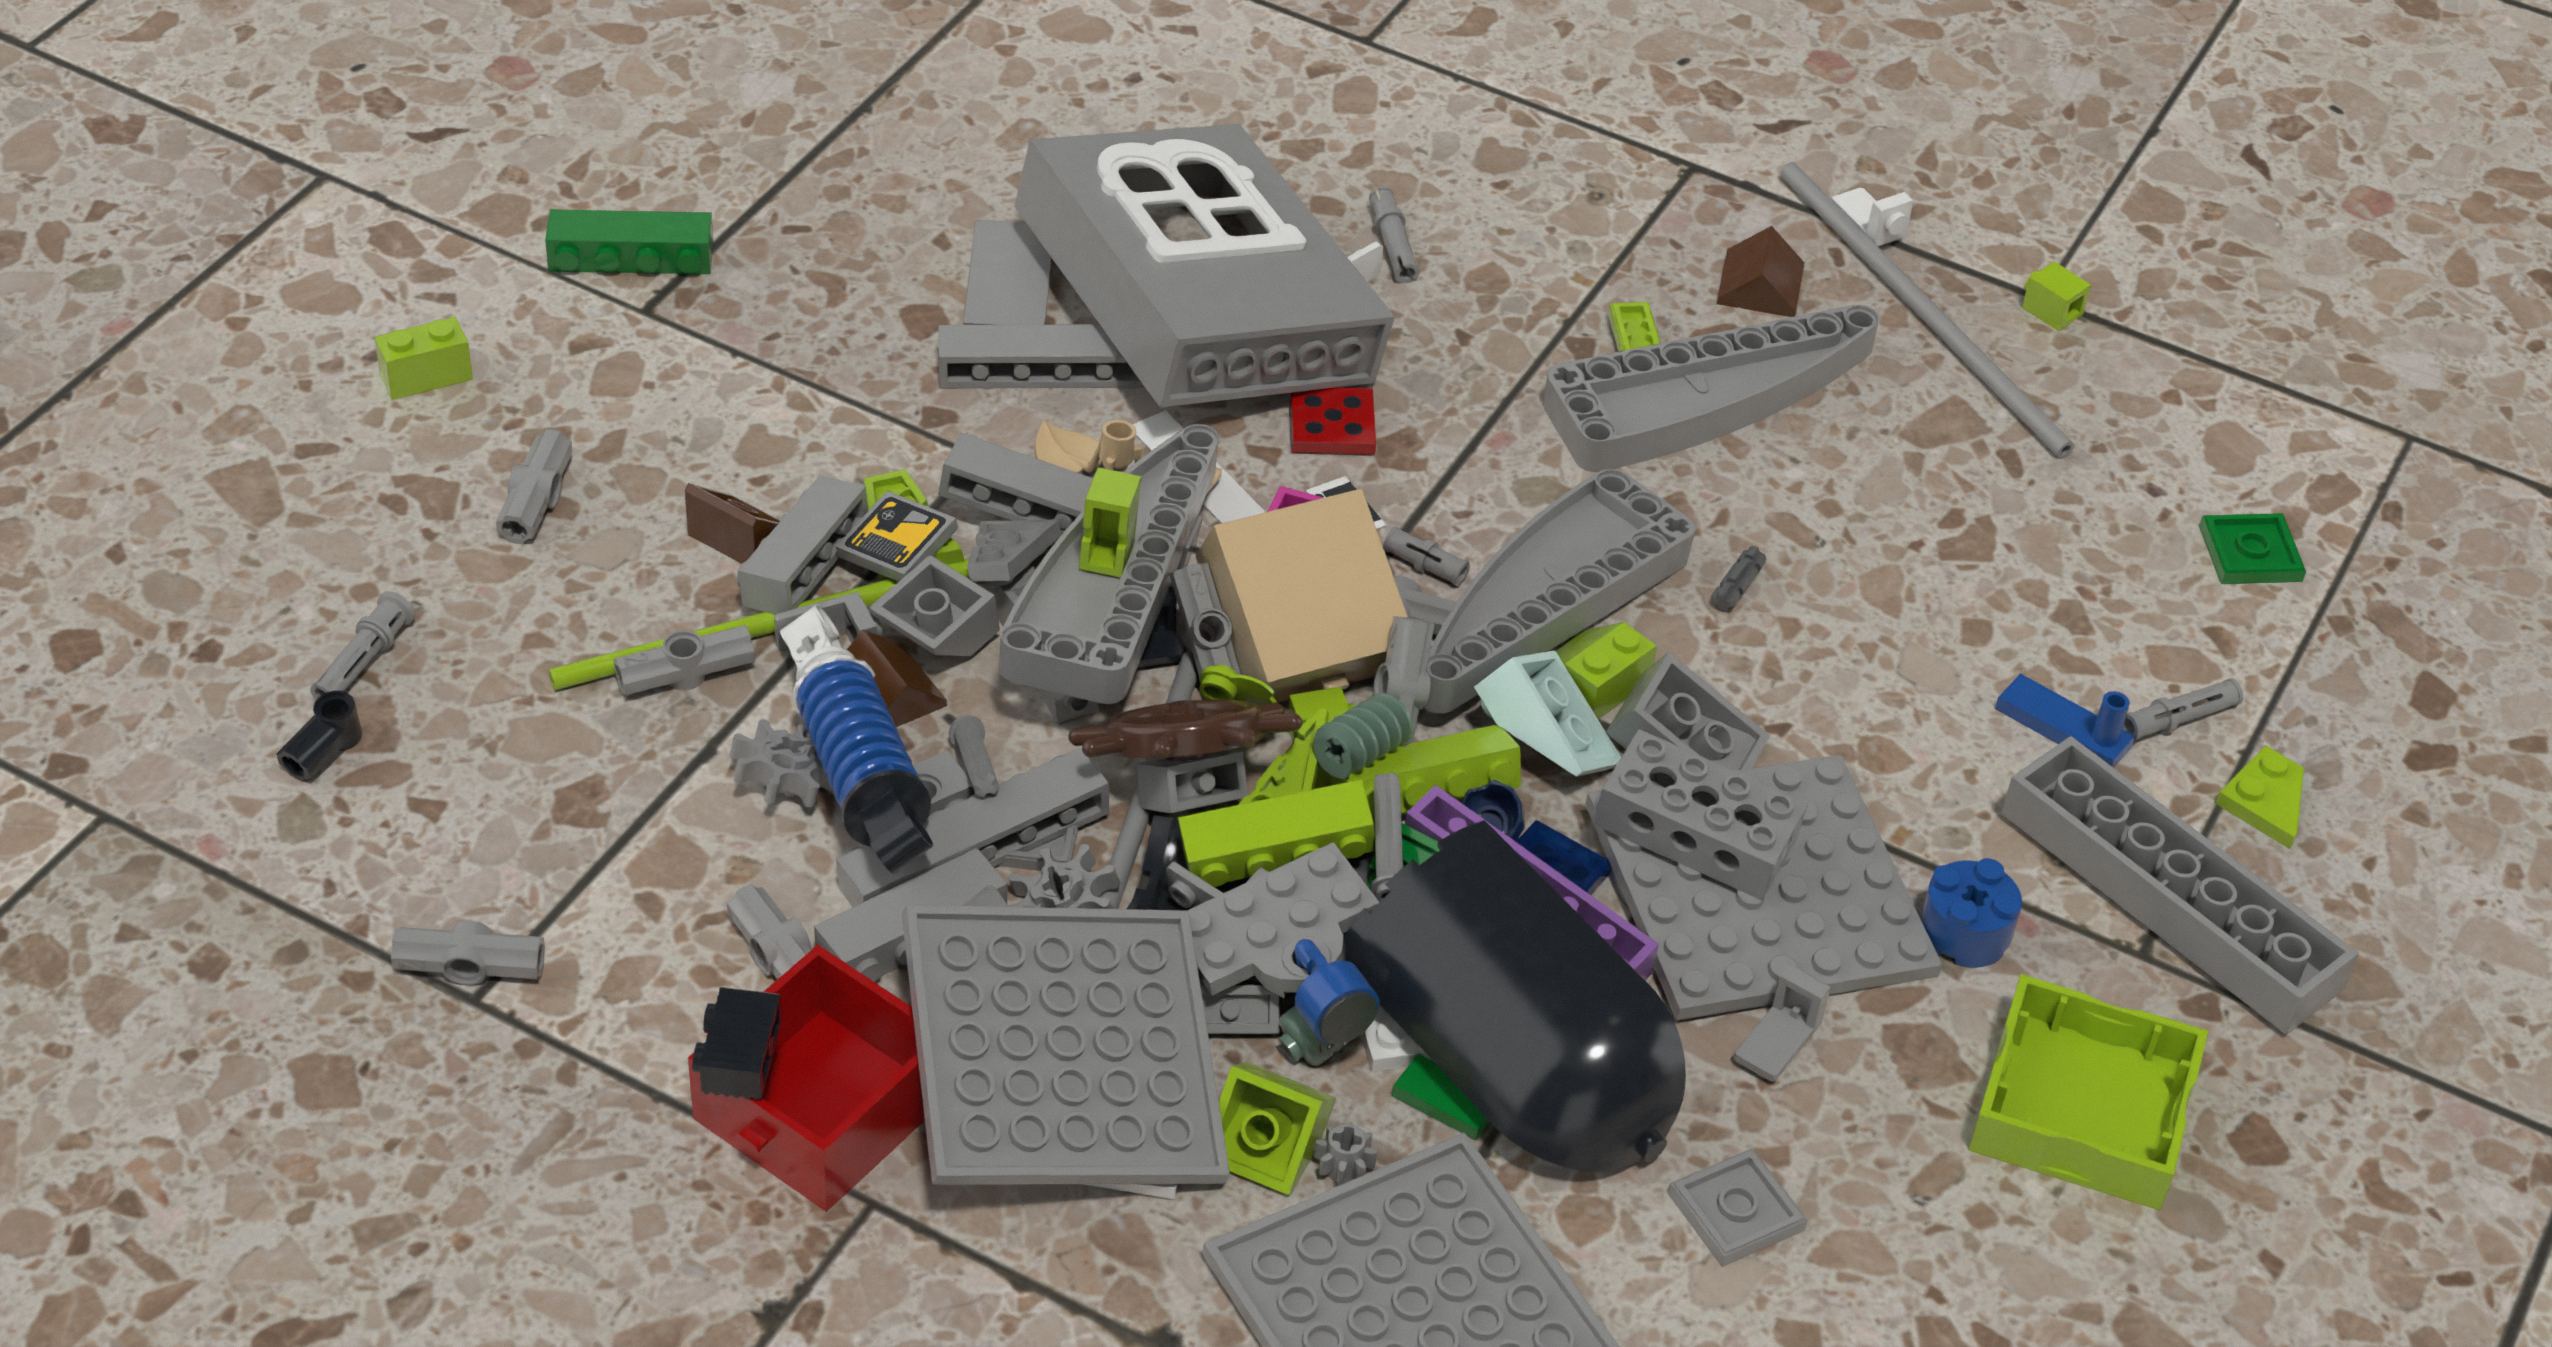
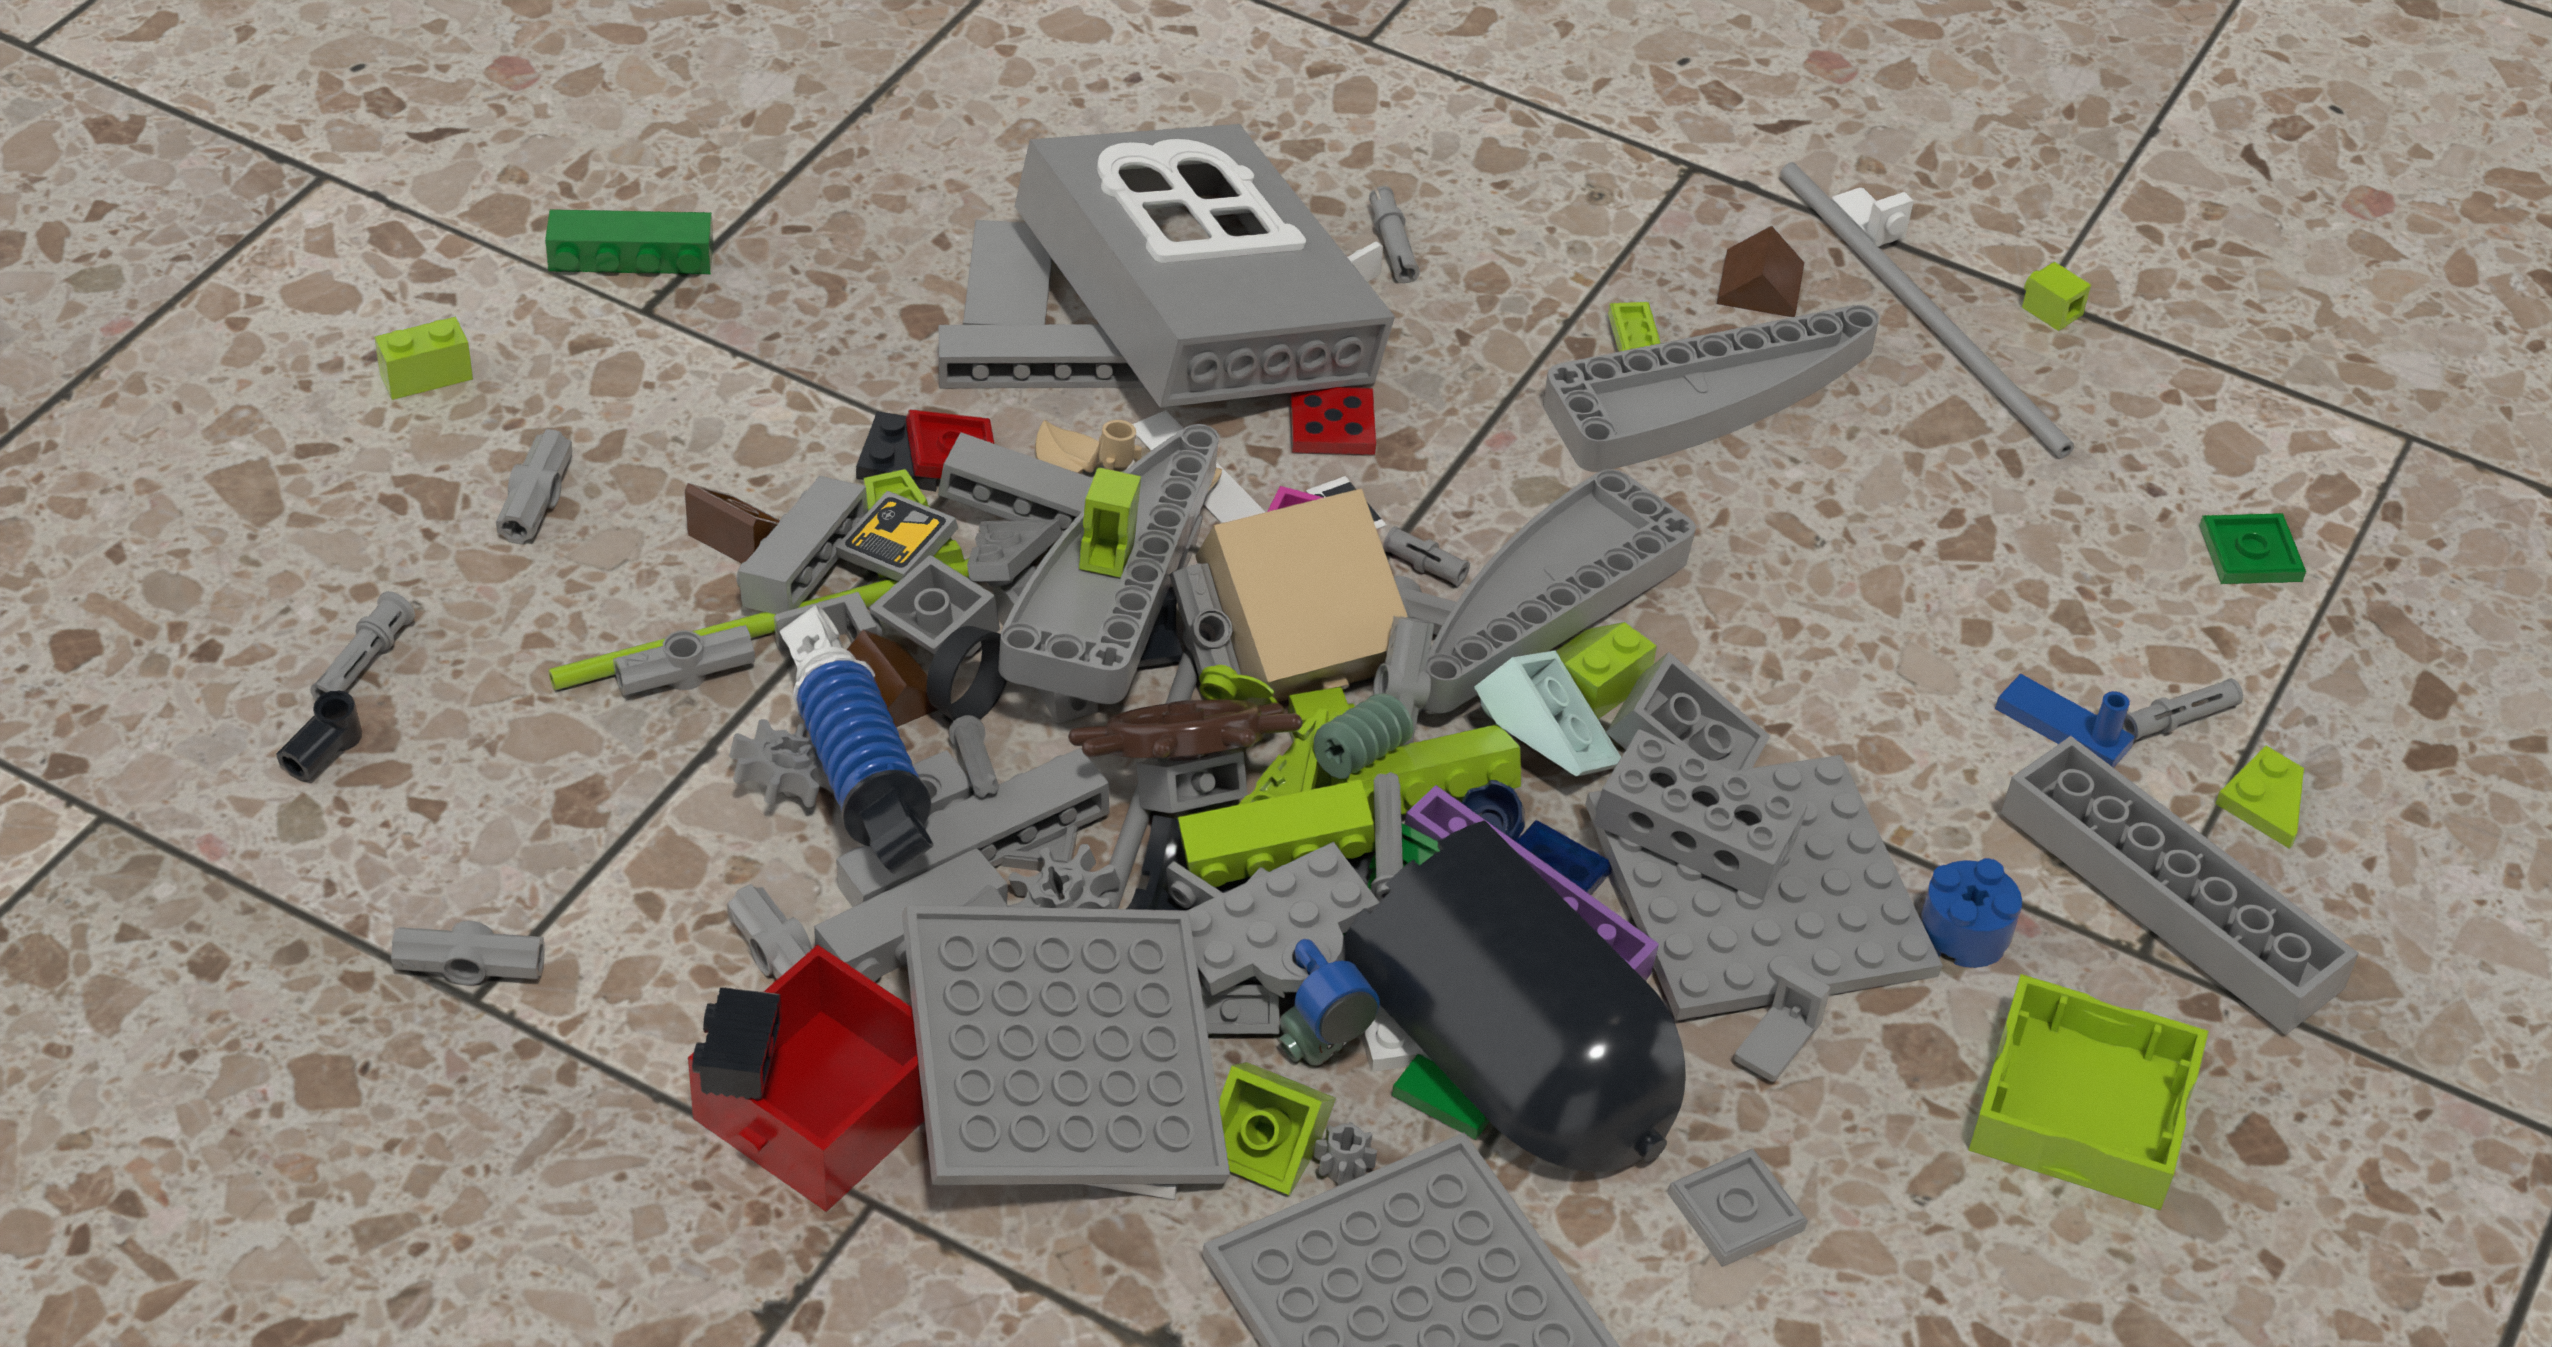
dark grey axle [1711,546,1766,611] -> none
none -> black wing [856,411,937,492]
none -> red tile [905,410,995,479]
none -> black tyre [926,626,1008,721]

